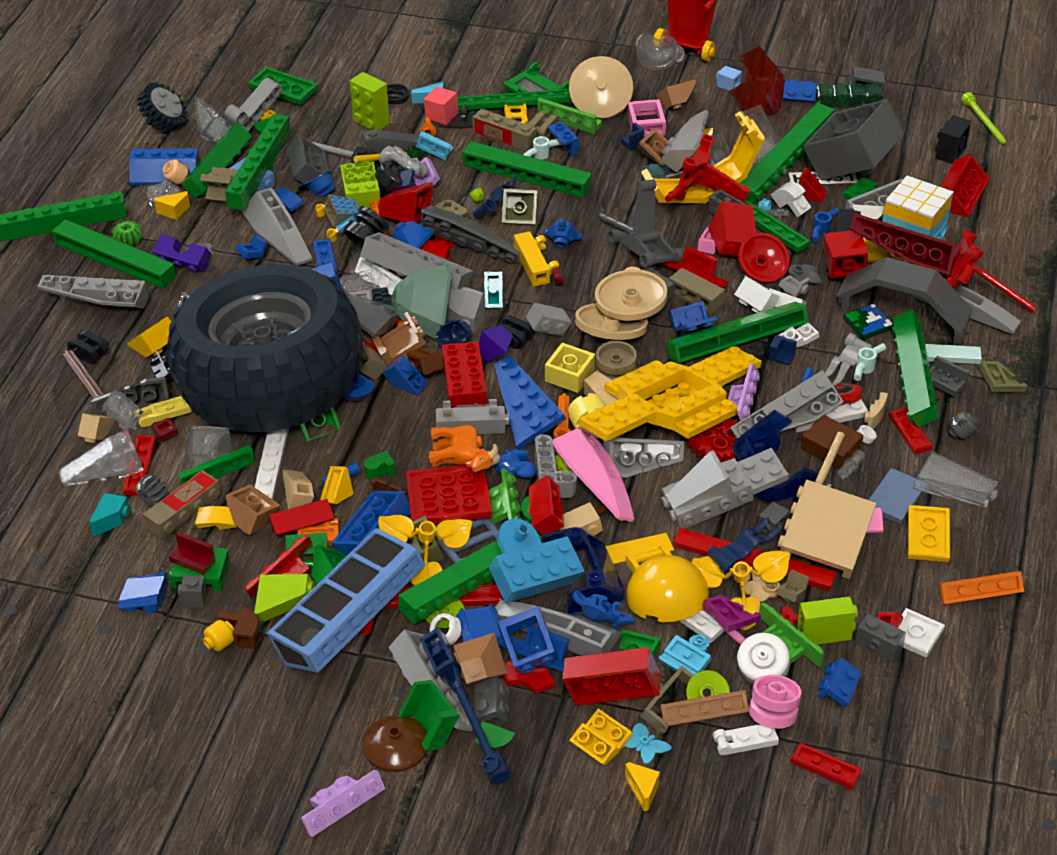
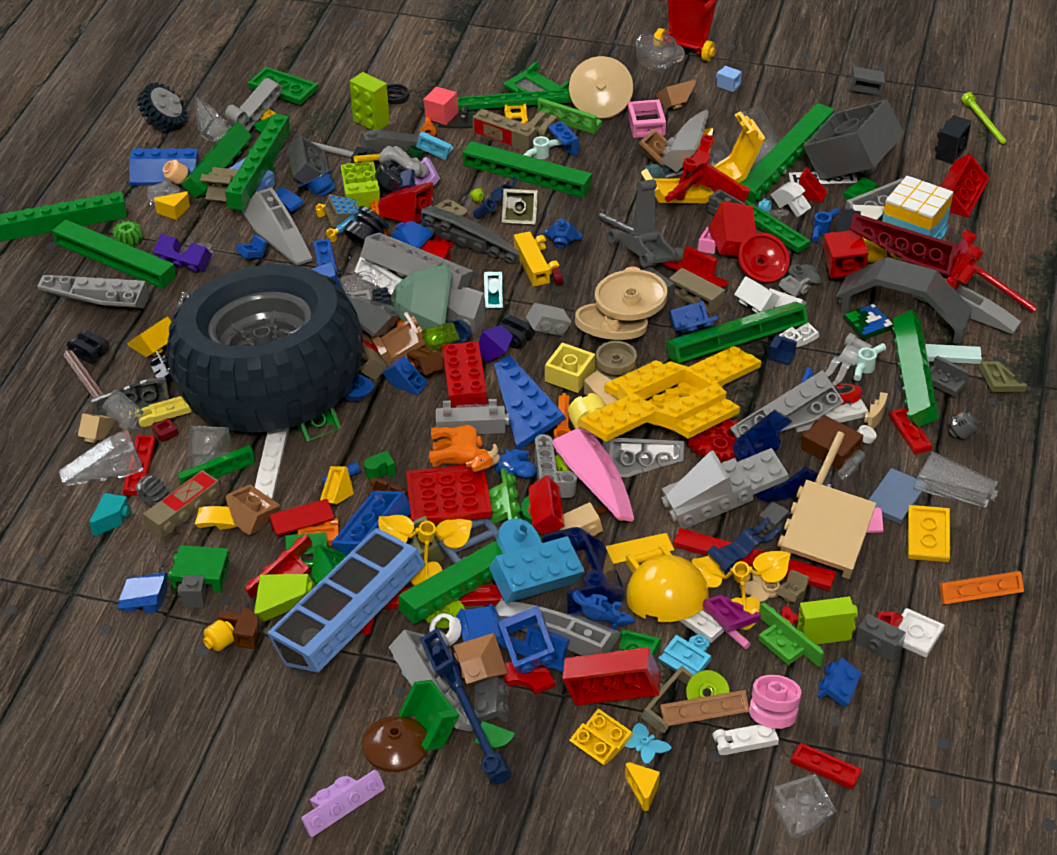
dark red panel [168,532,216,575] -> none
tan slope [282,469,314,509] -> none
medium azure slope [411,82,444,104] -> none
dark blue panel [621,122,644,151] -> none
lavender bracket [728,364,759,421] -> none
clear red windscreen [729,45,785,115] -> none
white wheel [737,633,790,684] -> none
blue bracket [783,80,817,103] -> none
clear green brick [816,83,883,108] -> none
none -> clear neon green slope [421,322,460,350]
none -> clear slope [772,774,836,839]

